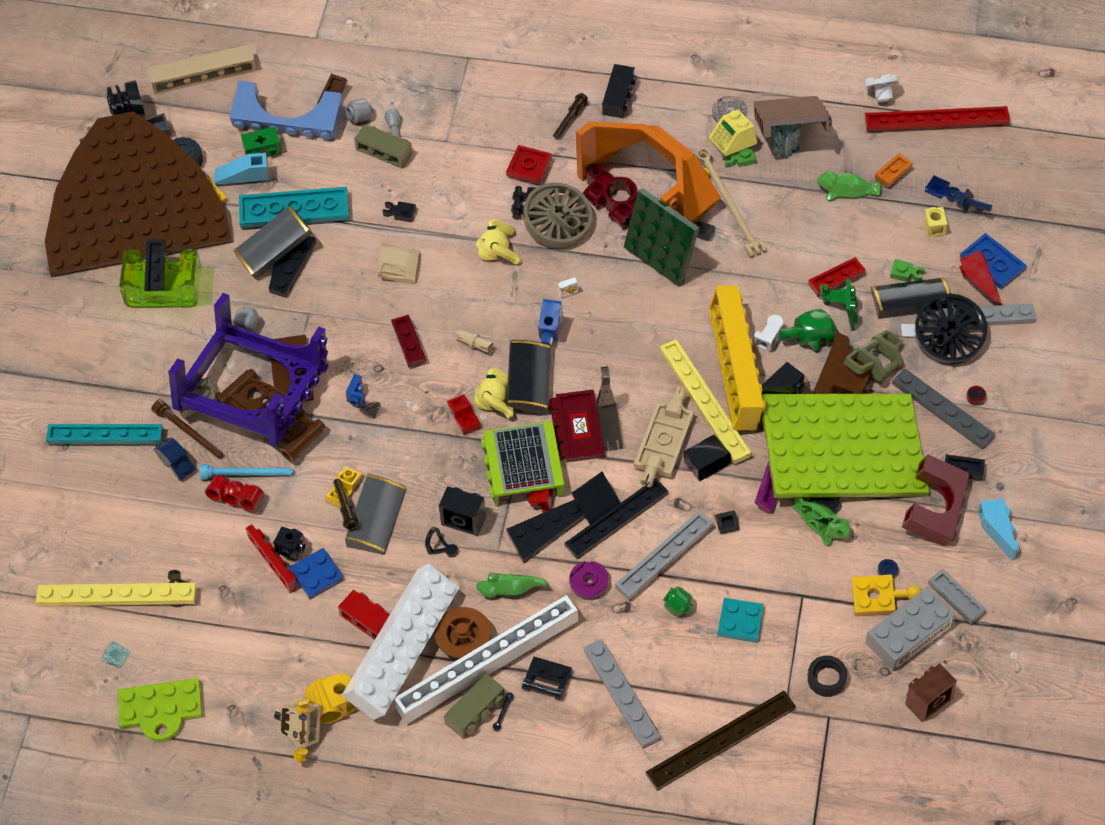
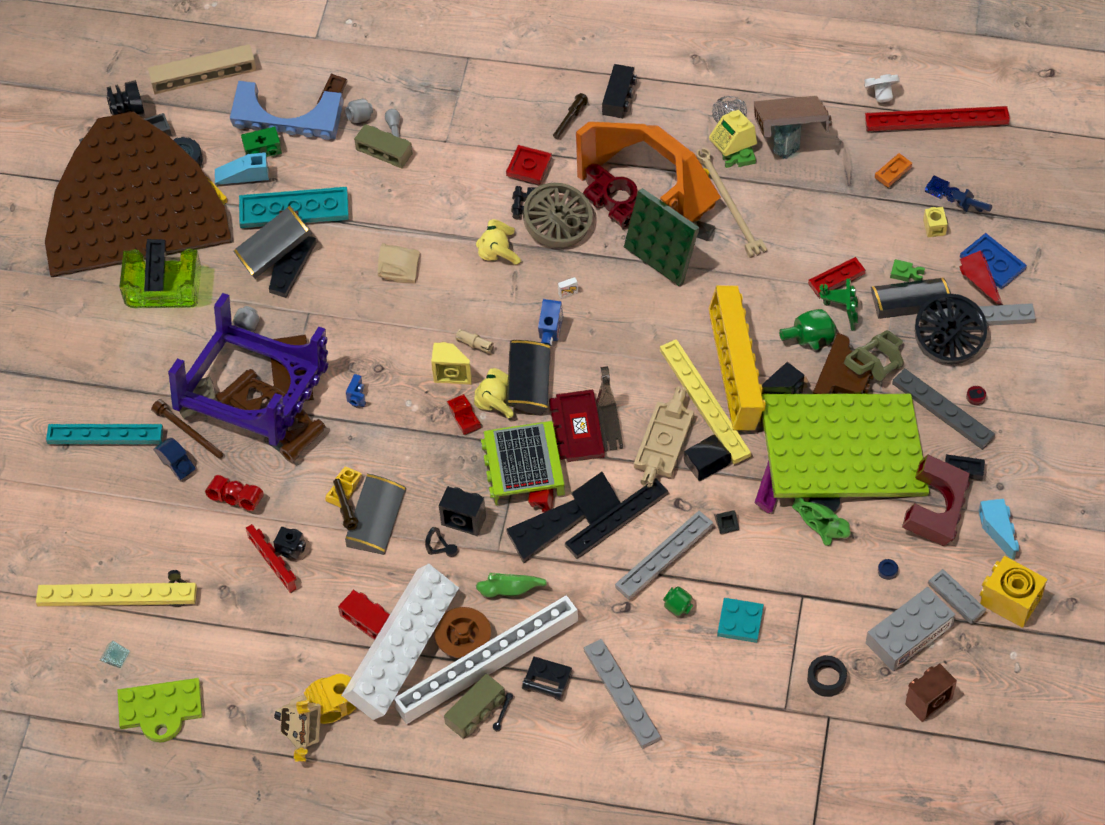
medium azure piece [200,464,294,480] -> none
blue plate [289,548,344,600] -> none
clear smoke slope [359,401,381,419] -> none
black plate [382,201,416,223] -> none
dark red plate [391,314,426,368] -> none
magenta plate [569,561,609,599] -> none
dark brown tile [646,691,796,791] -> none
white leg [753,315,783,353] -> none
bright green animal [817,171,881,201] -> none
yellow plate [852,575,922,616] -> none
white sticker [901,324,921,337] -> none
none -> light yellow slope [431,342,472,385]
none -> yellow brick [979,555,1048,628]

